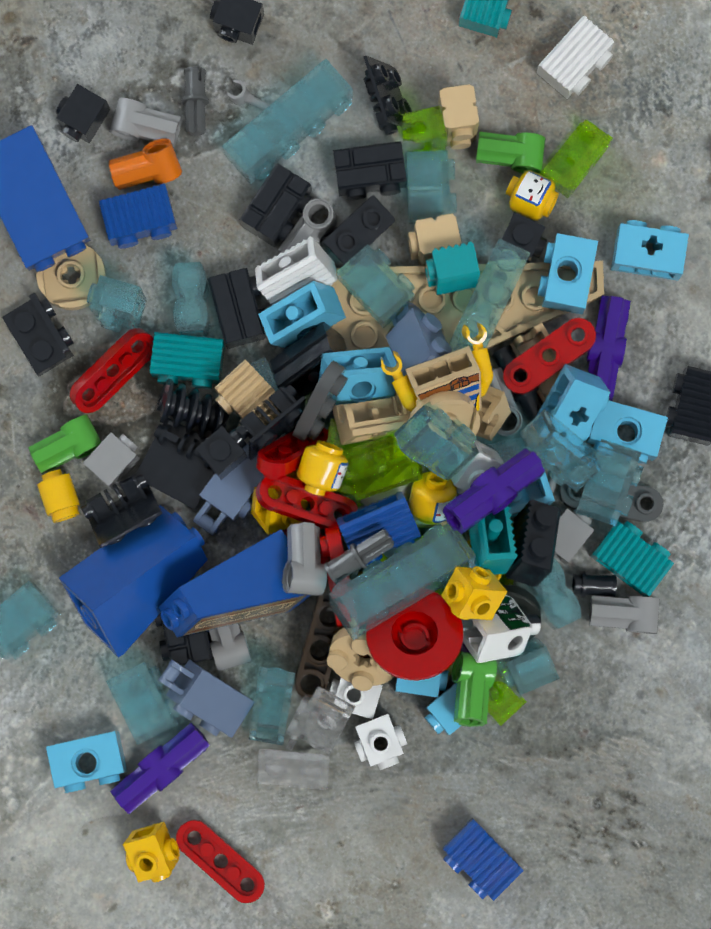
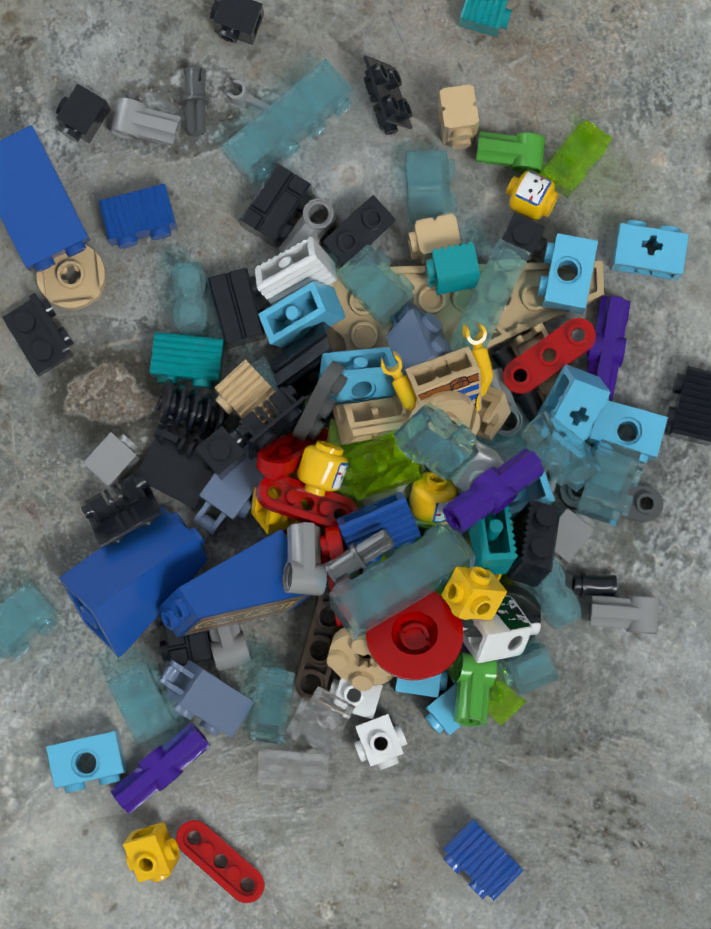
bright green piece [28,415,102,474] -> none
yellow brick [37,469,80,523] -> none
red plate [70,328,154,413] -> none
clear light blue brick [87,275,147,332] -> none
orange piece [109,138,182,190] -> none
black brick [333,141,407,200] -> none
clear neon green hinge [401,106,447,159] -> none
white brick [537,16,614,99] -> none
teal brick [590,521,674,597] -> none

